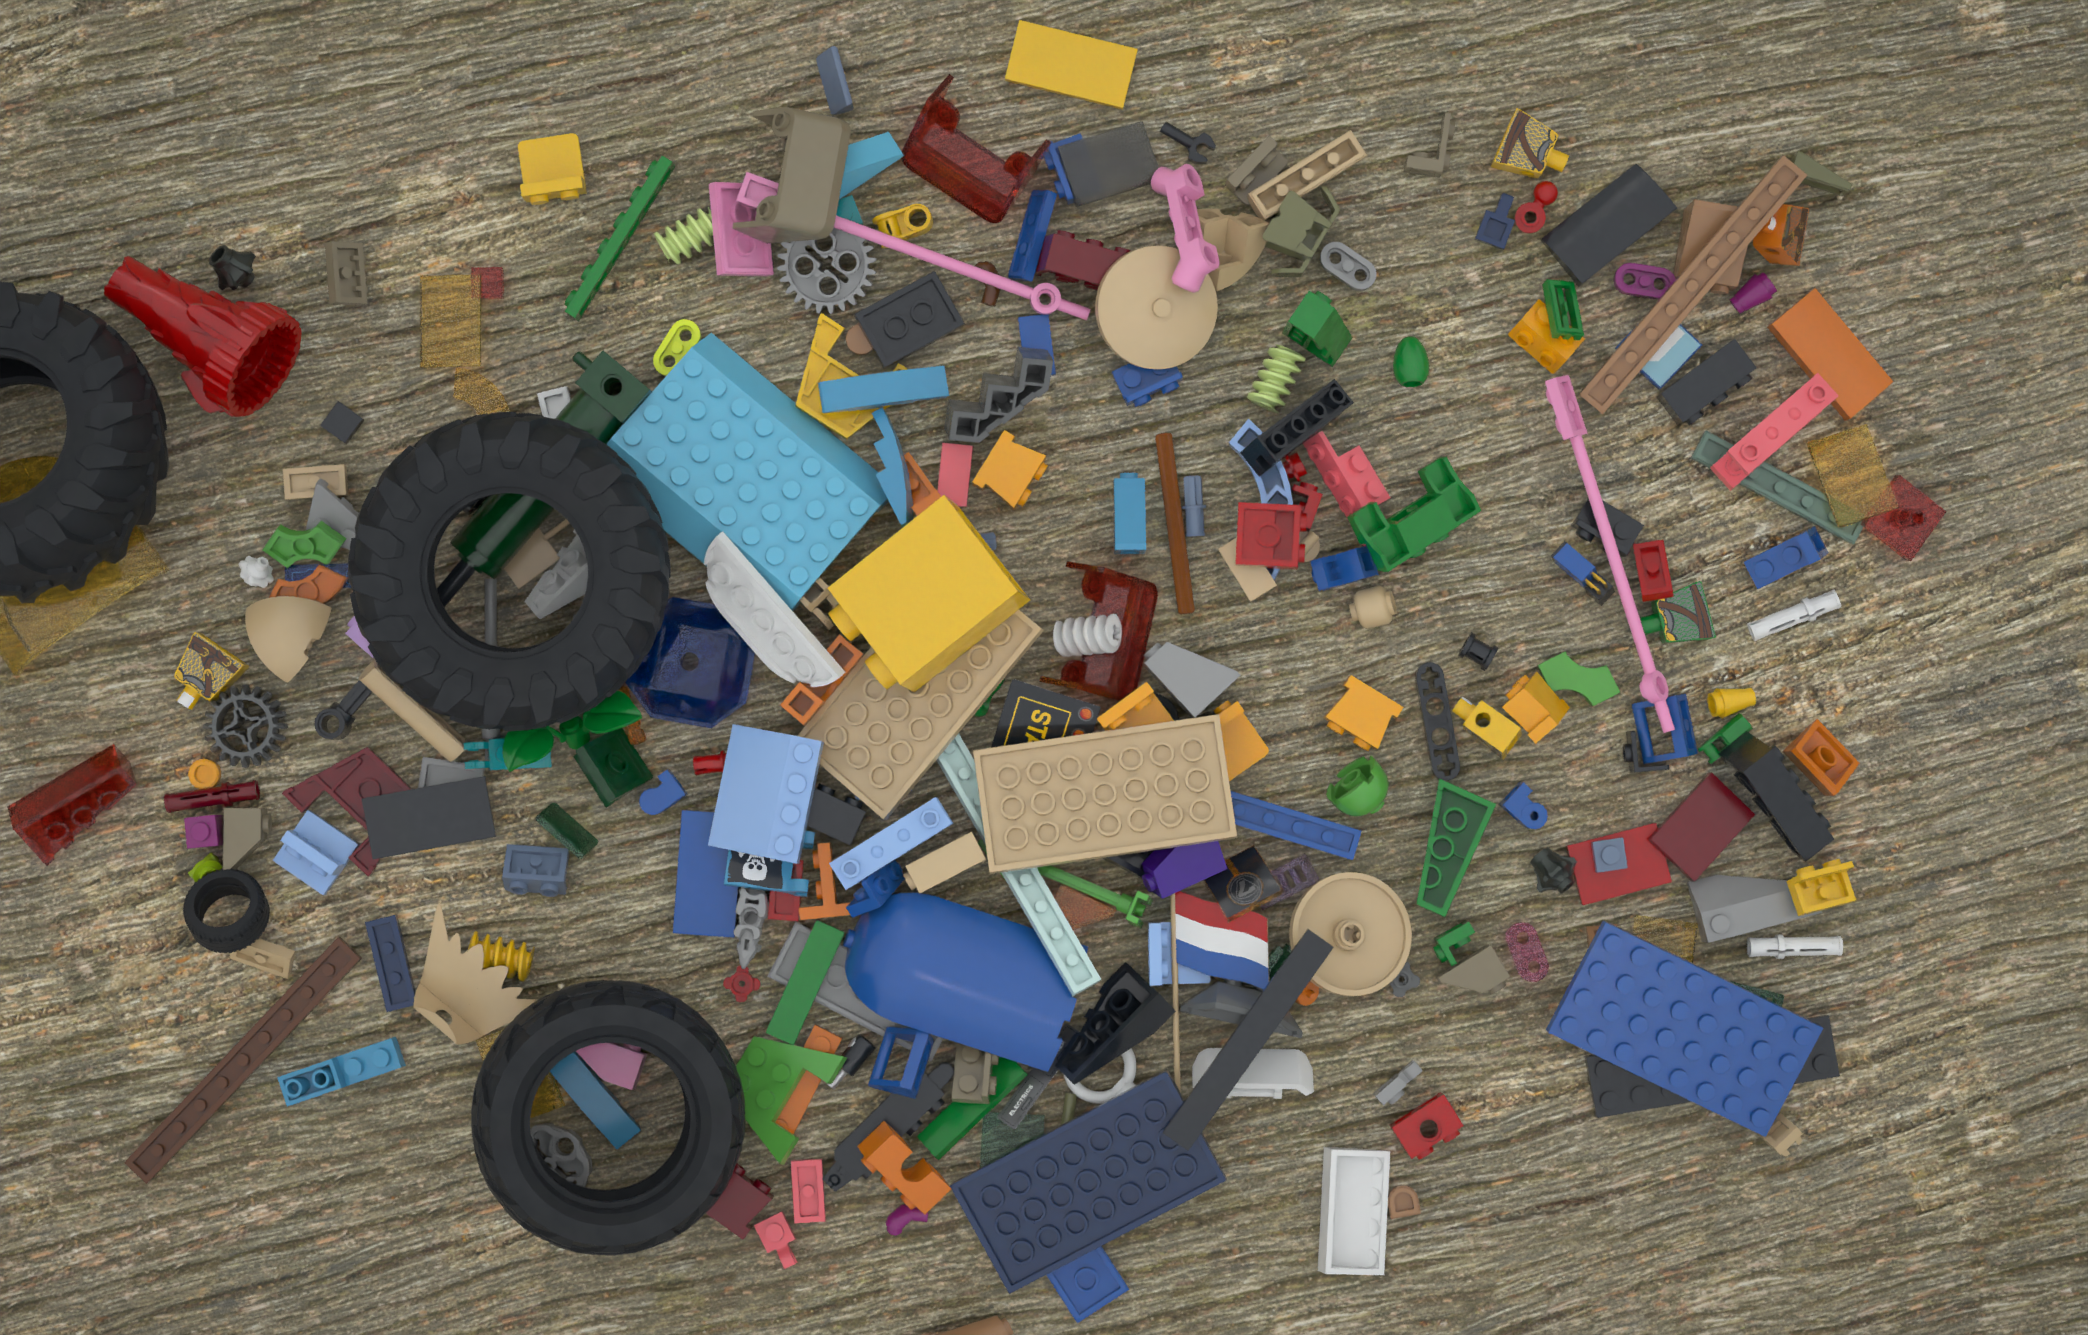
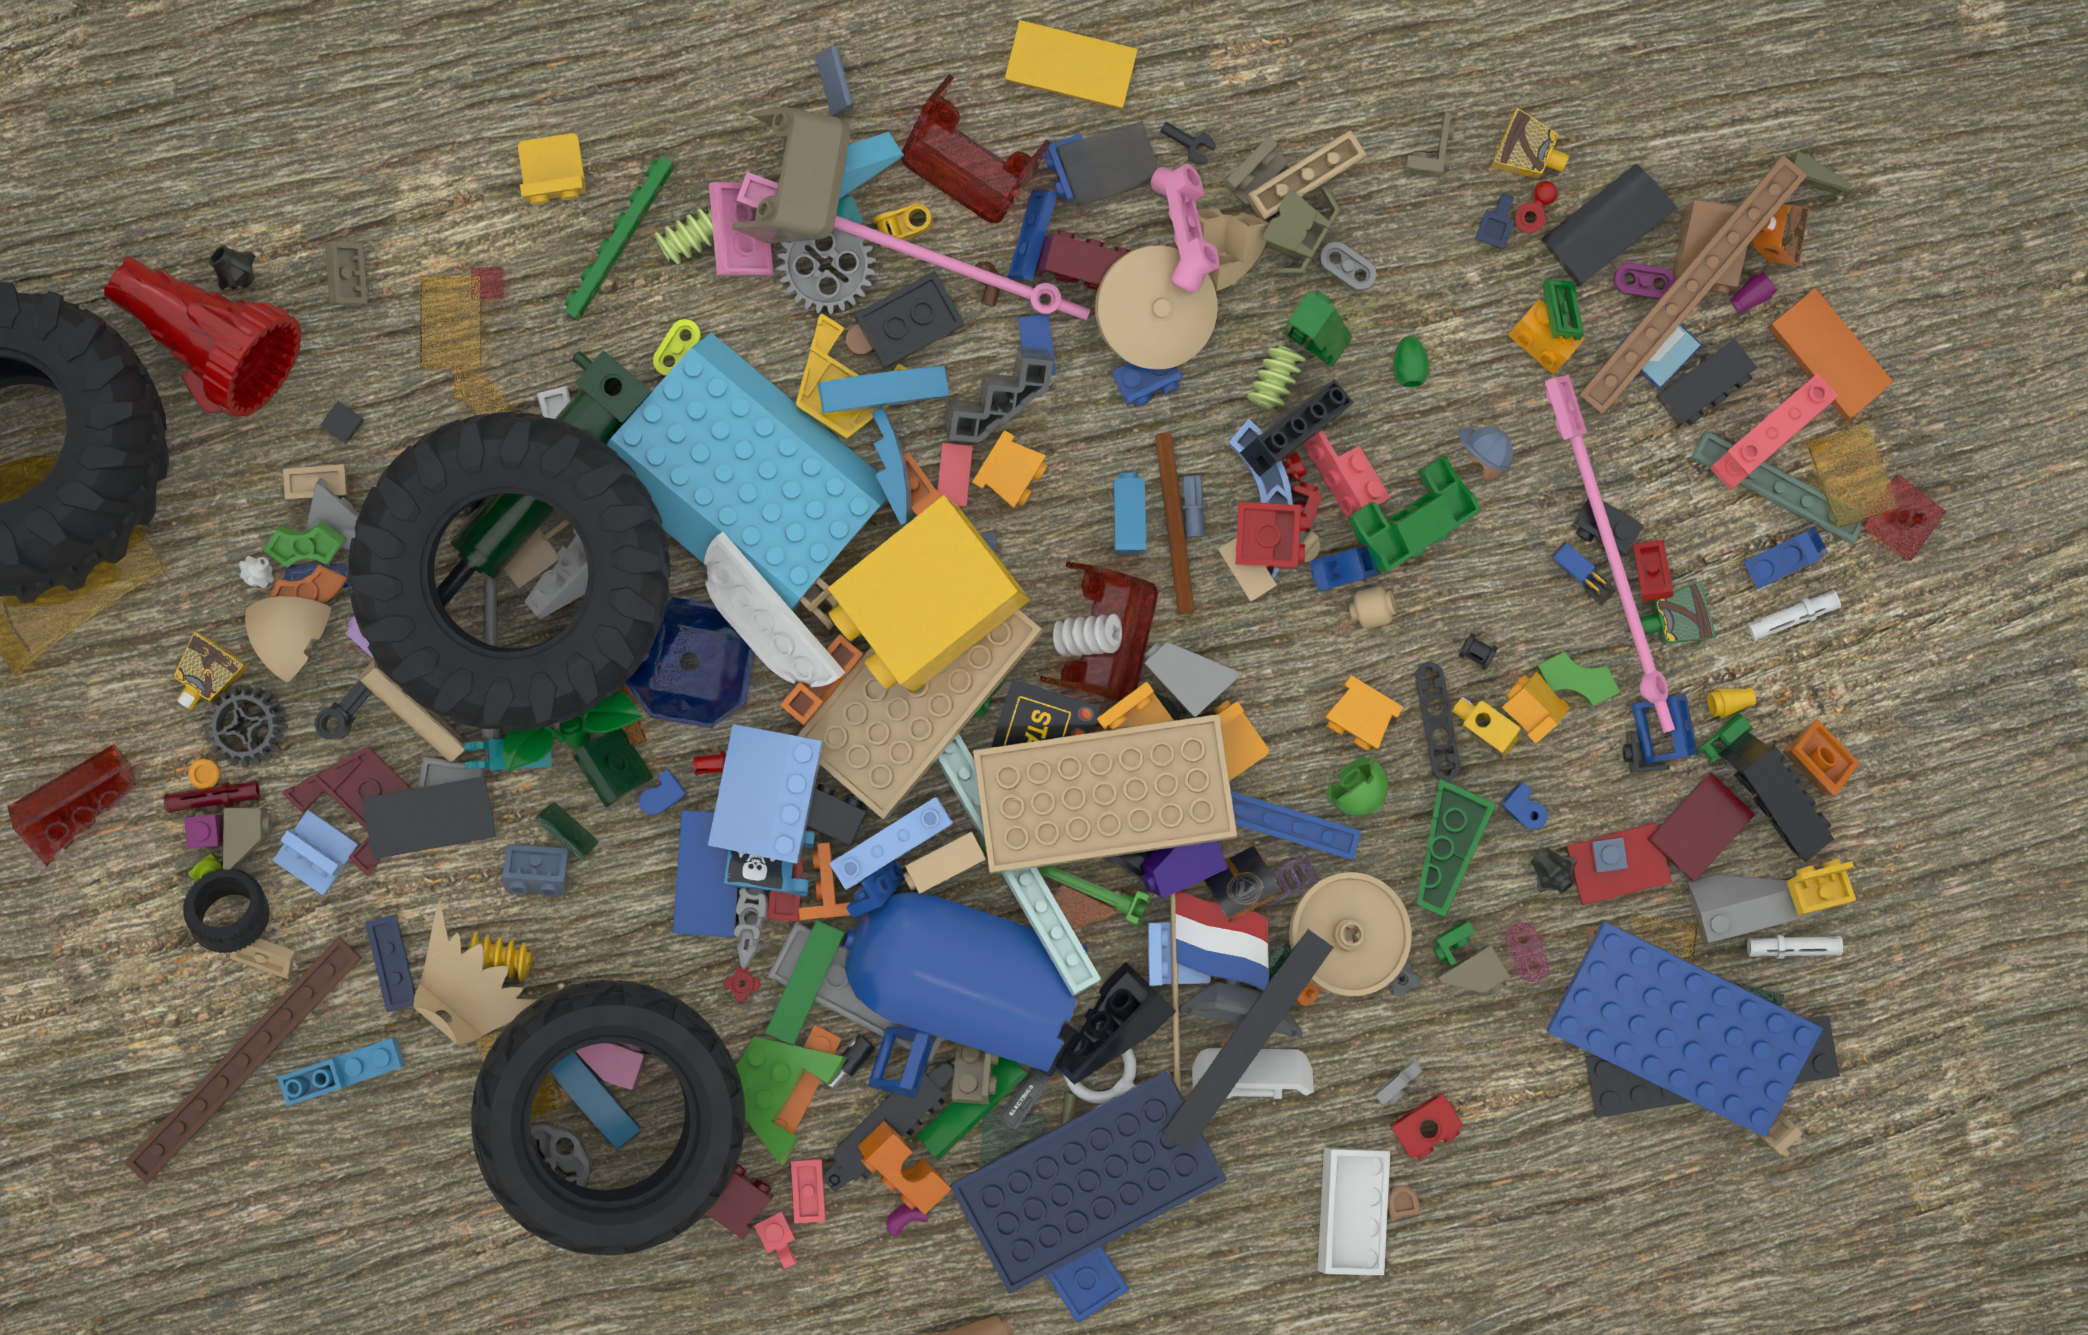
none -> sand blue piece [1458,427,1513,481]

